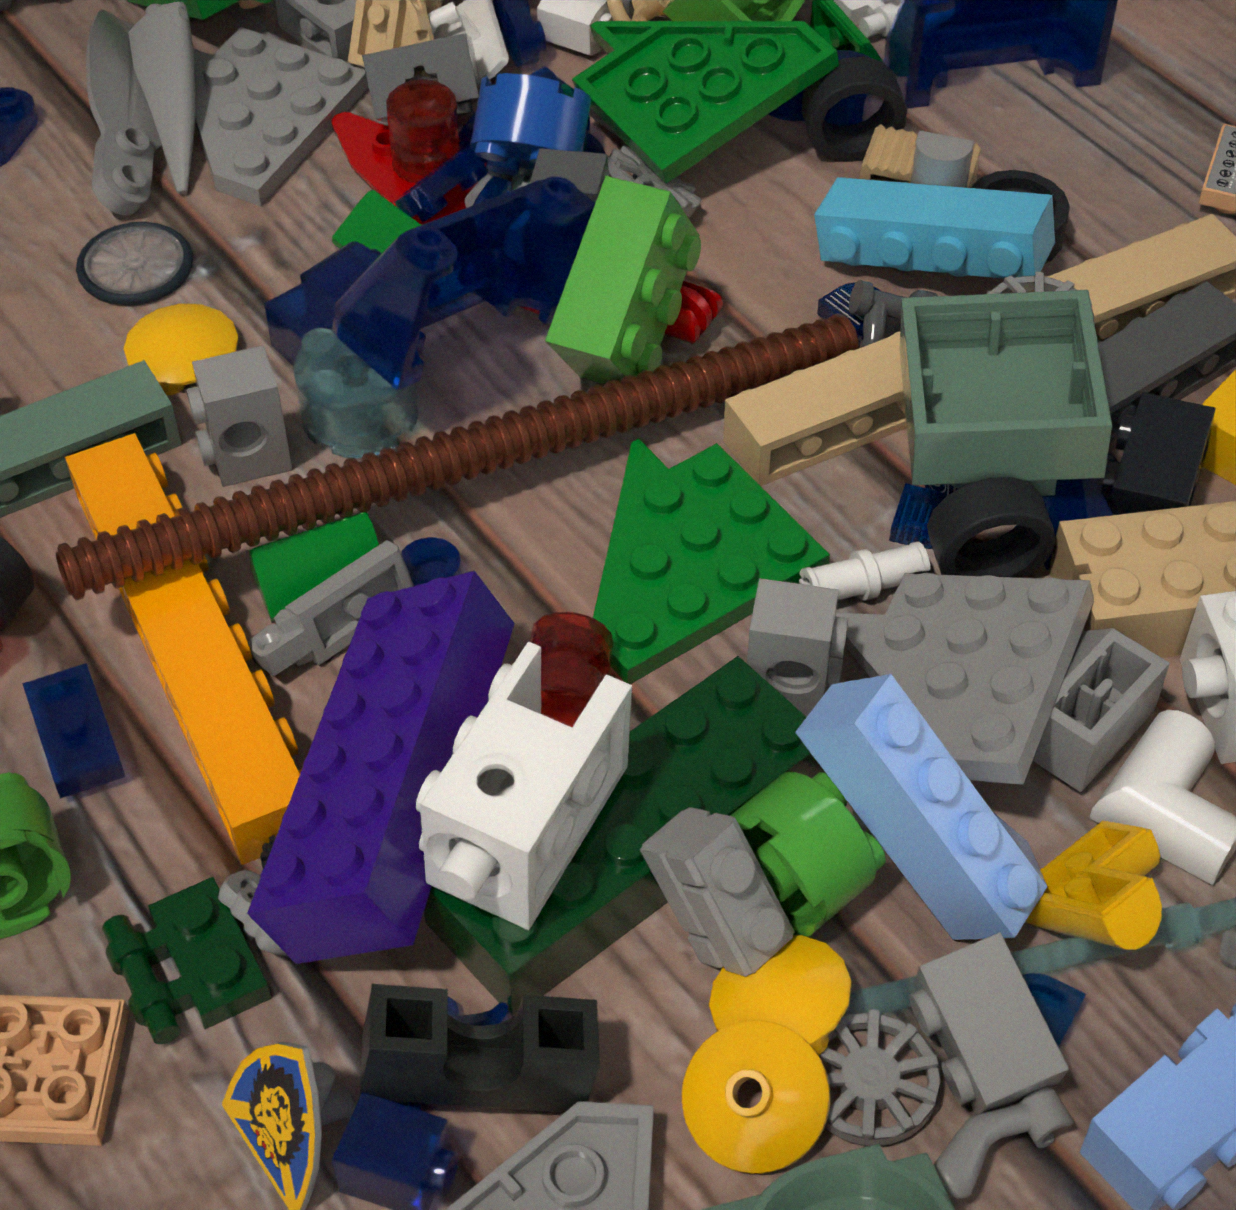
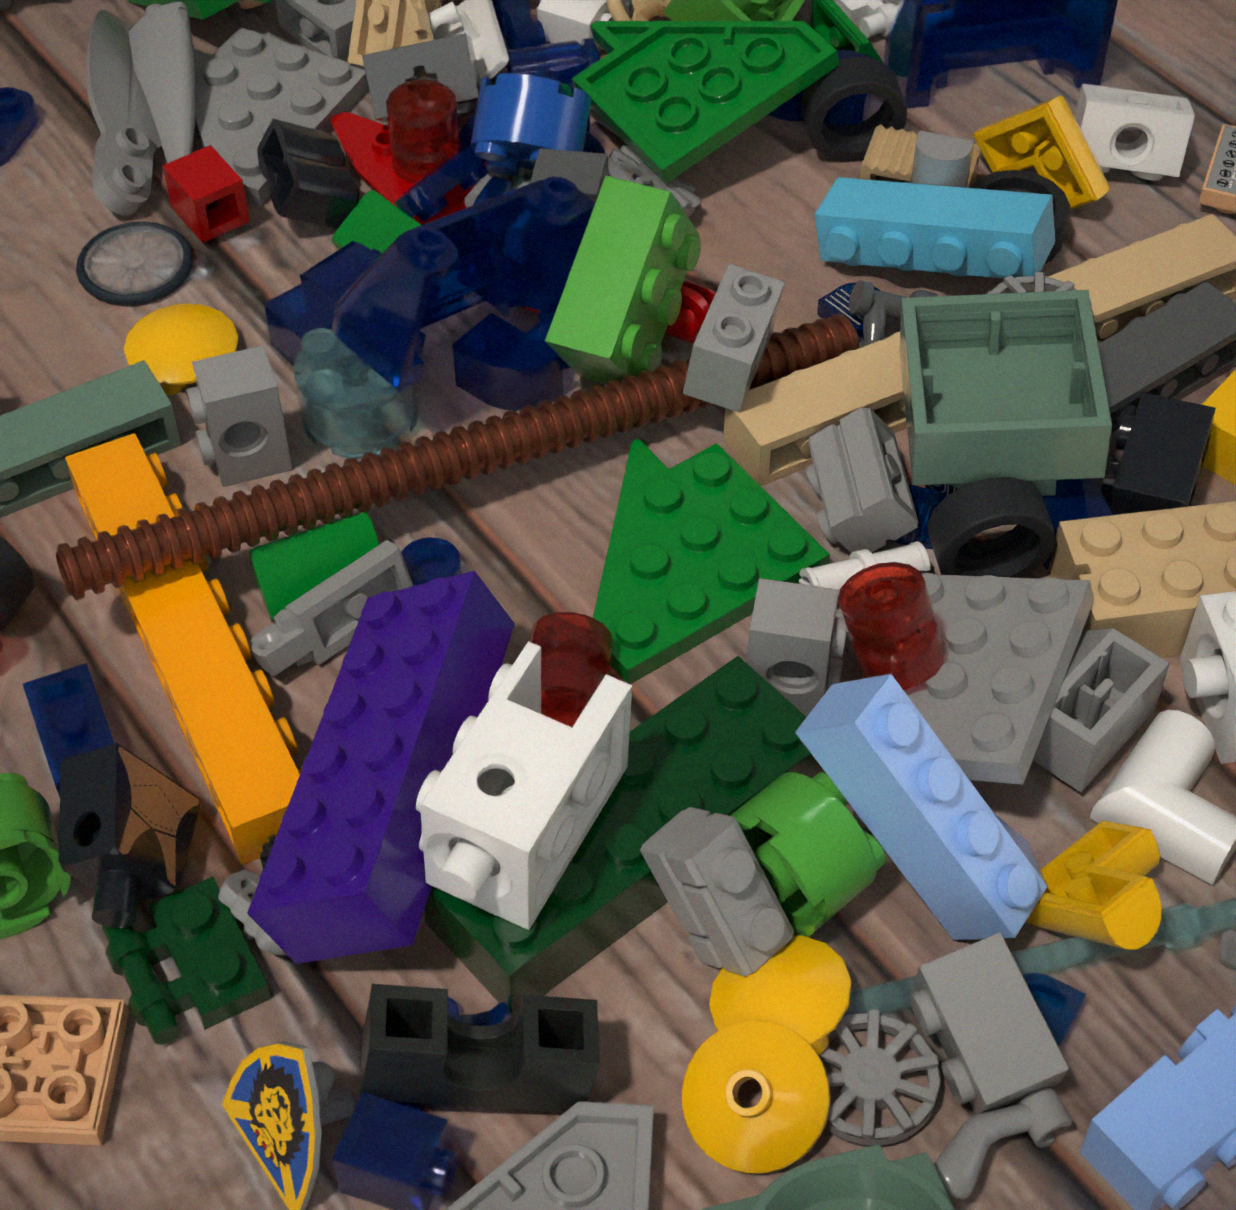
none -> black torso [58,743,201,928]
none -> red brick [162,145,250,243]
none -> black brick [257,118,360,229]
none -> clear blue brick [452,308,570,411]
none -> clear blue piece [506,38,600,94]
none -> light grey brick [683,264,785,413]
none -> light grey brick [806,407,919,553]
none -> clear red wheel [838,562,945,690]
none -> yellow brick [972,95,1110,210]
none -> white brick [1074,84,1195,180]

